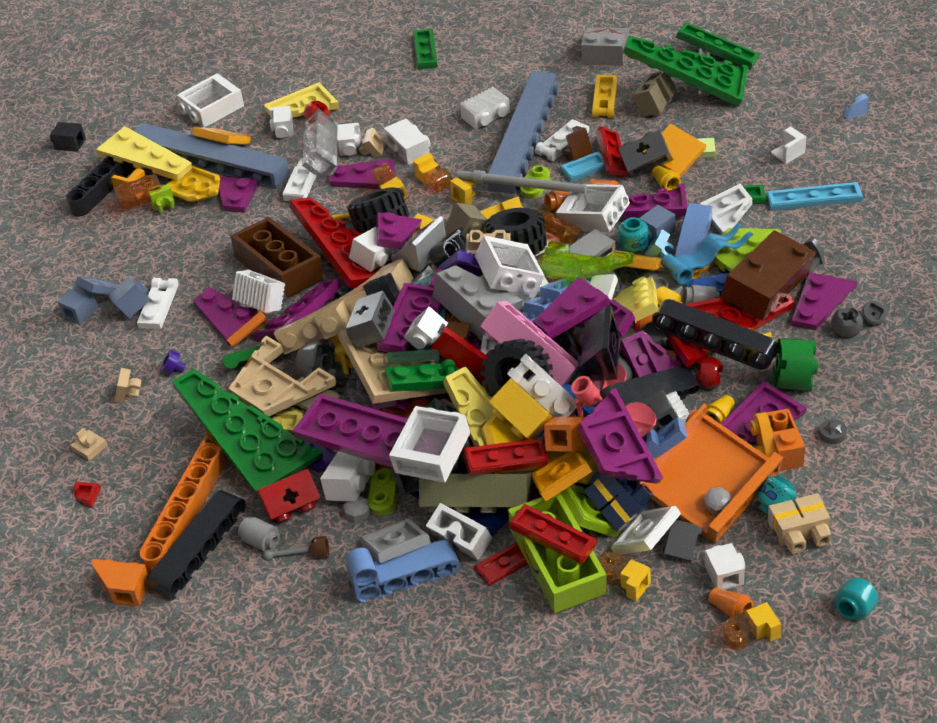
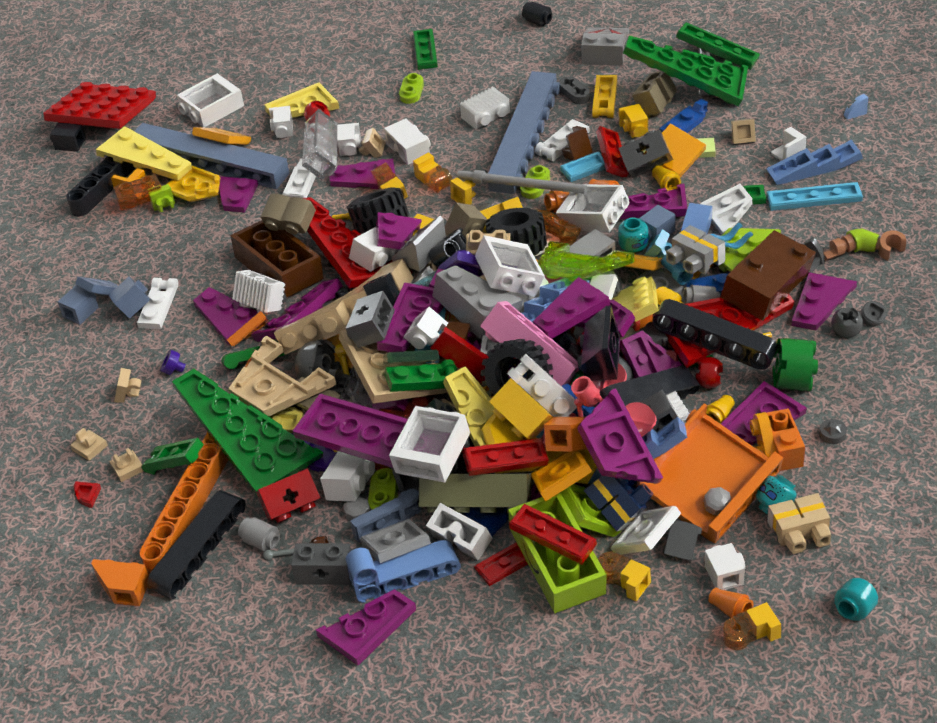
none -> red plate [43,82,156,129]
none -> tan tile [109,448,143,482]
none -> green plate [142,437,204,475]
none -> dark tan brick [260,194,316,235]
none -> dark grey brick [291,543,351,585]
none -> magenta wing [316,589,416,665]
none -> sand blue hinge [350,488,422,543]
none -> lime plate [399,73,424,104]
none -> black brick [522,2,552,26]
none -> dark grey beam [559,76,590,104]
none -> yellow brick [619,104,648,138]
none -> blue hinge [659,99,708,133]
none -> light grey hips [666,225,725,274]
none -> tan tile [731,119,756,144]
none -> medium blue slope [766,140,863,185]
none -> nougat piece [823,228,906,261]

